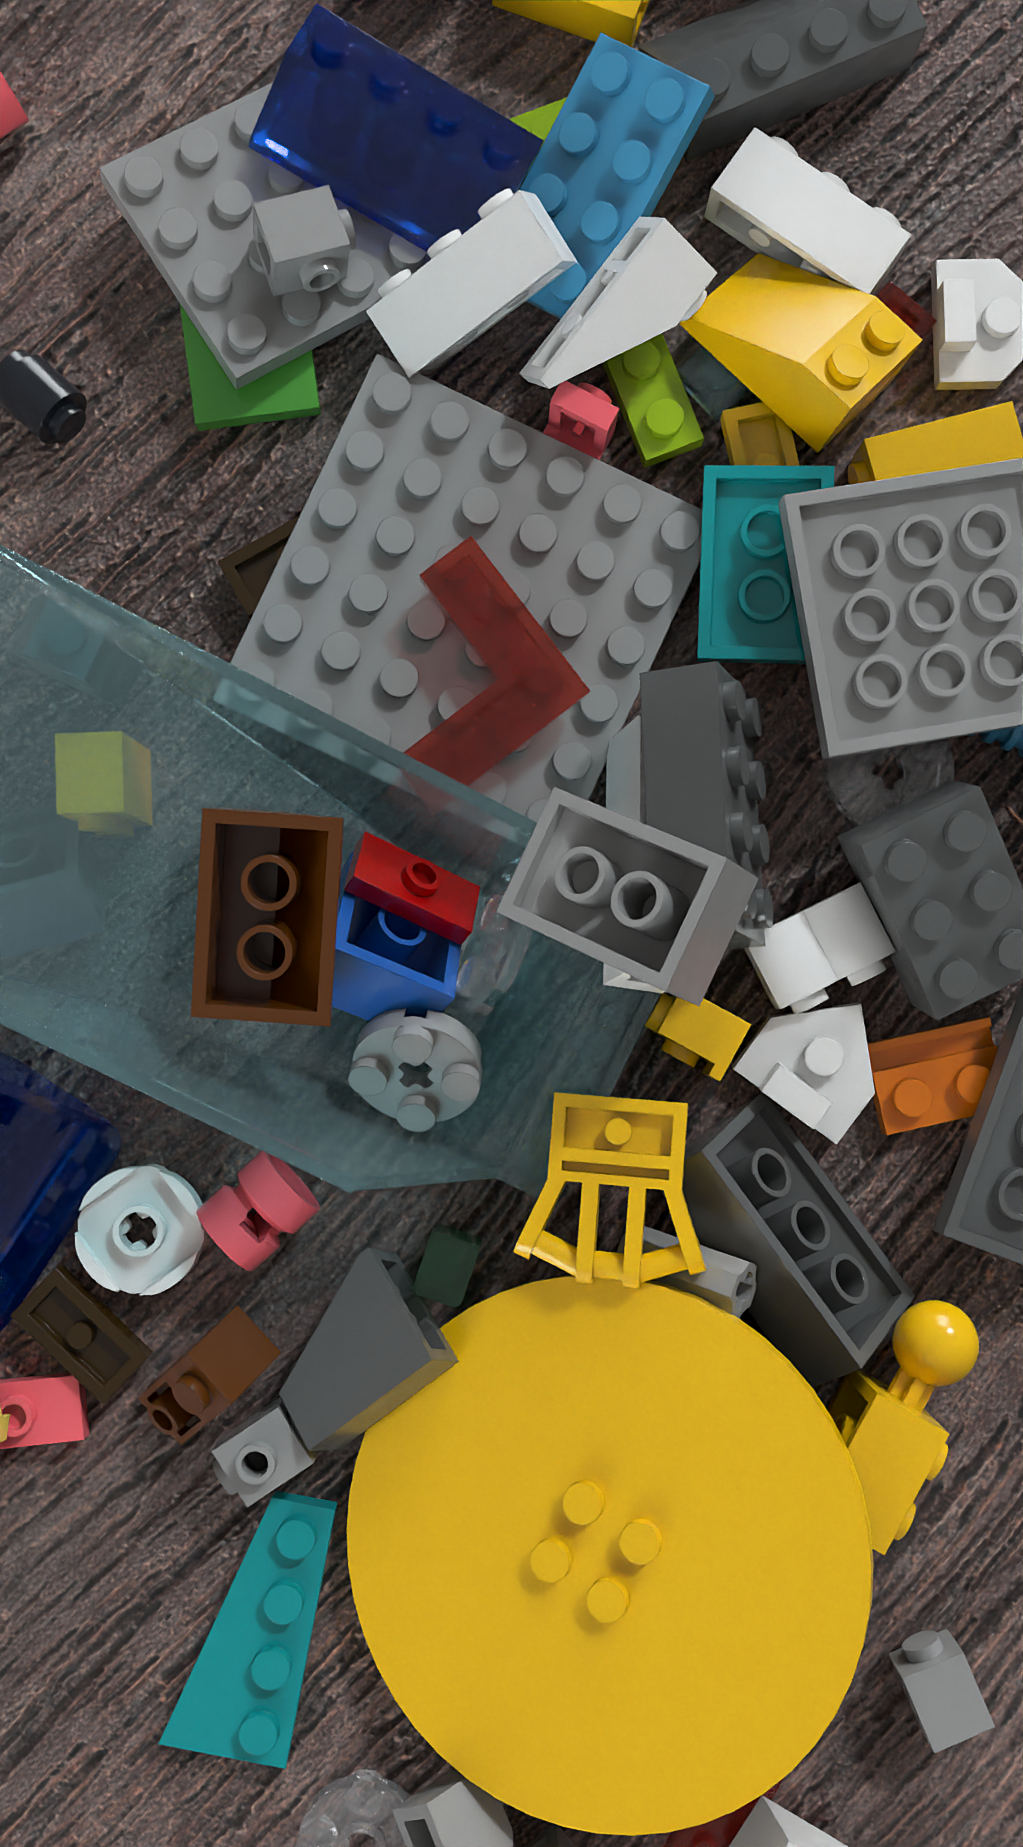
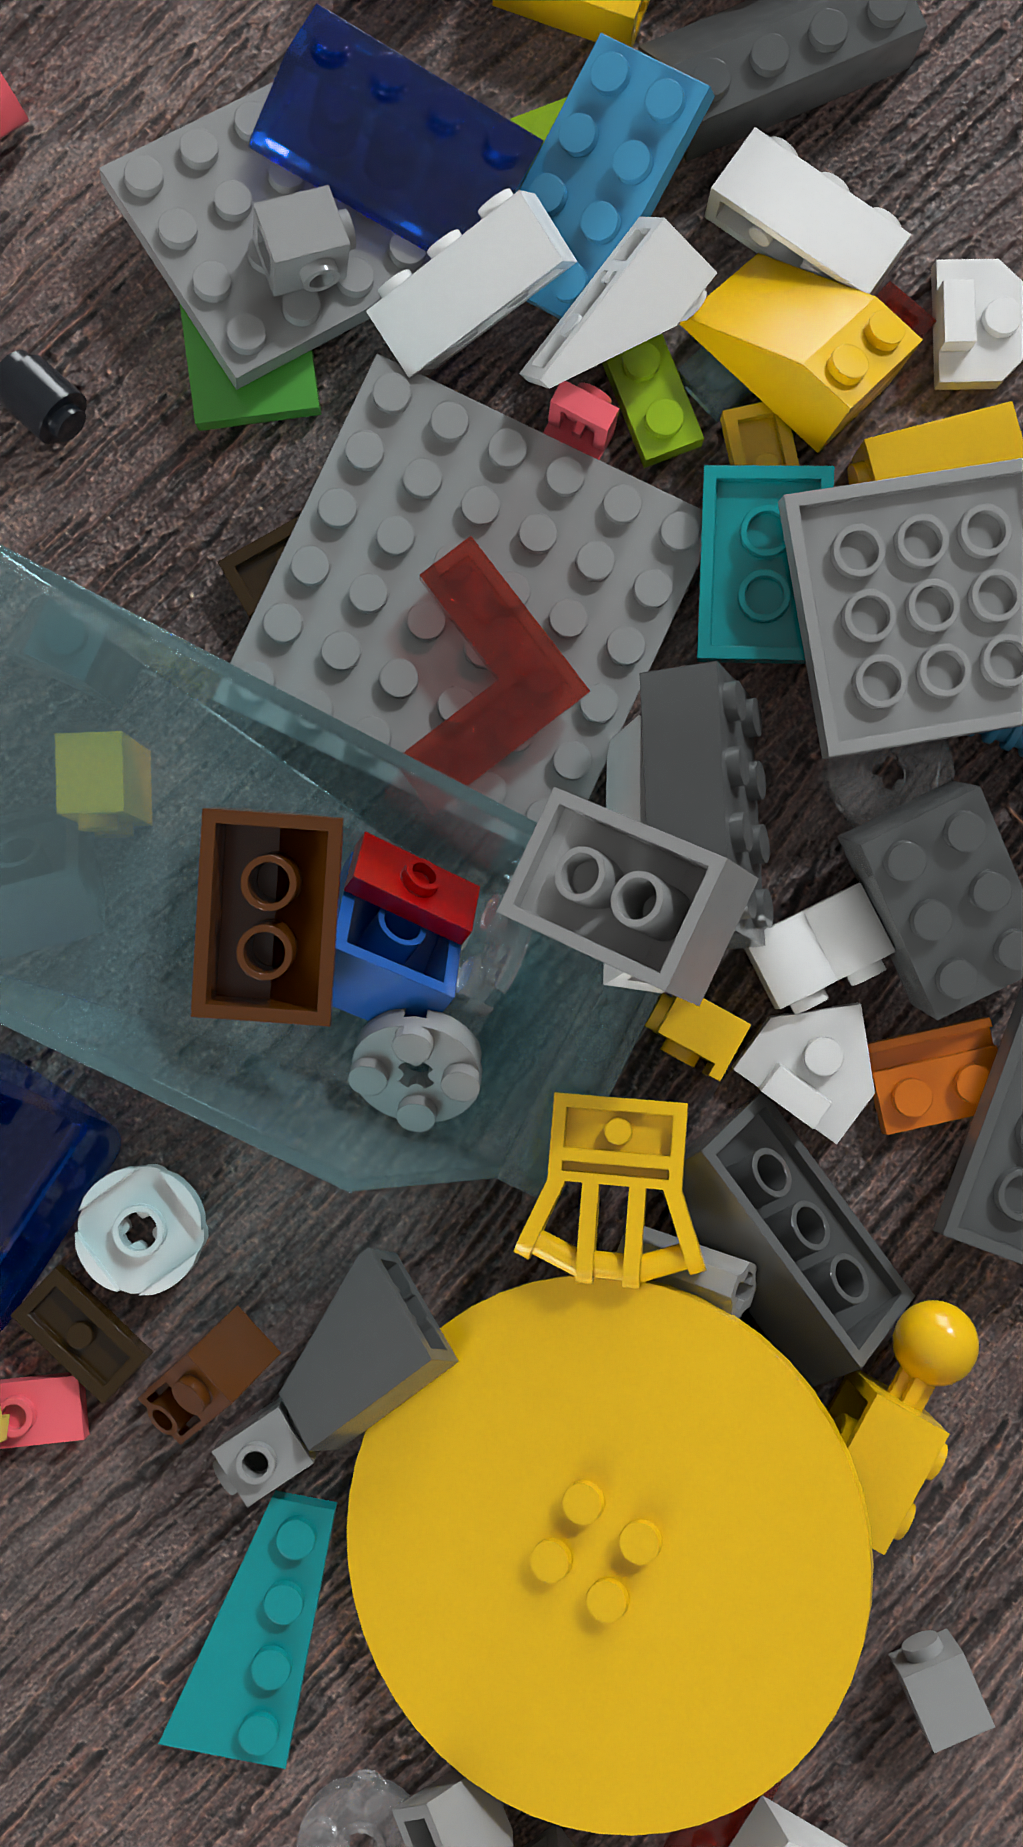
coral wheel [196,1147,320,1272] -> none
clear green slope [412,1223,482,1307] -> none

